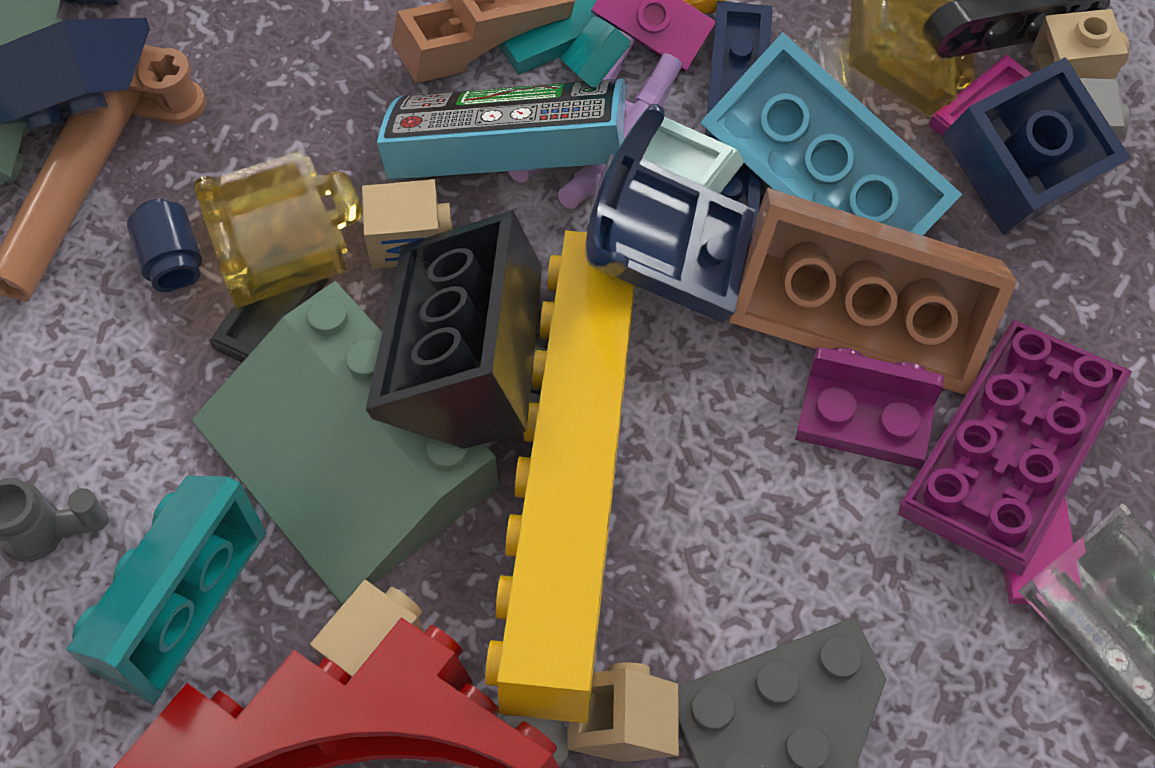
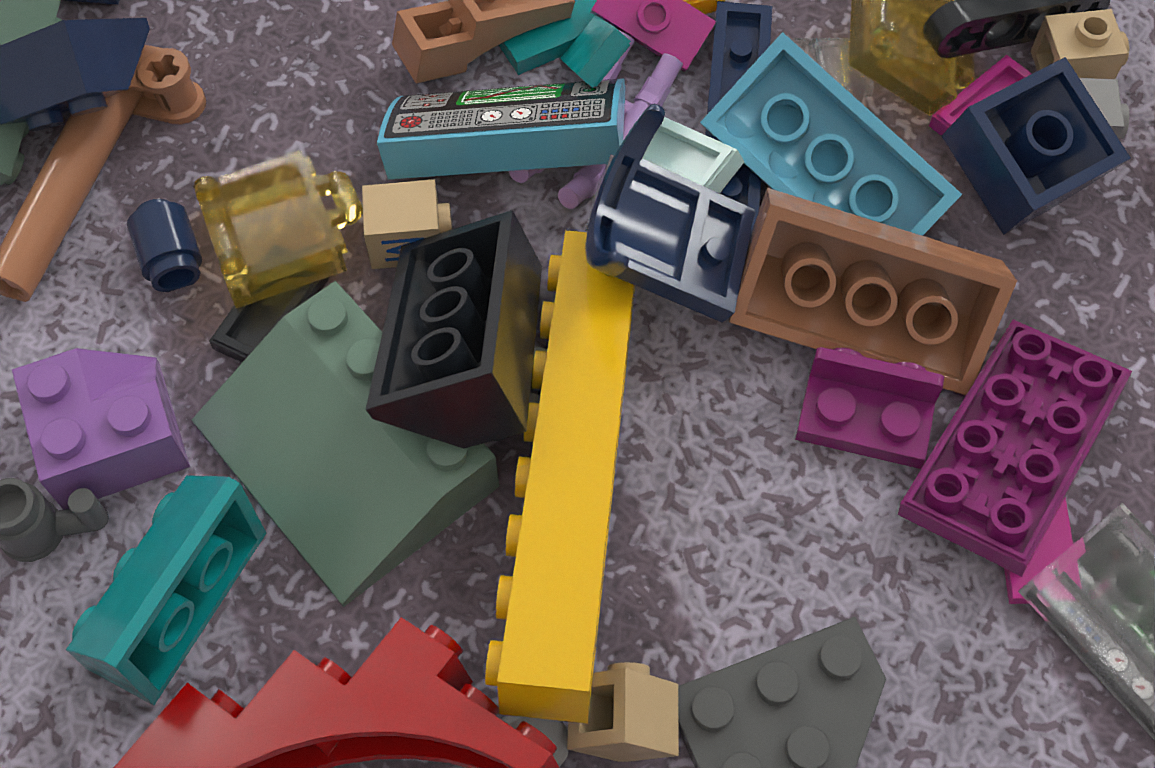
tan brick [309,579,425,677] -> none
none -> medium lavender slope [12,348,190,510]

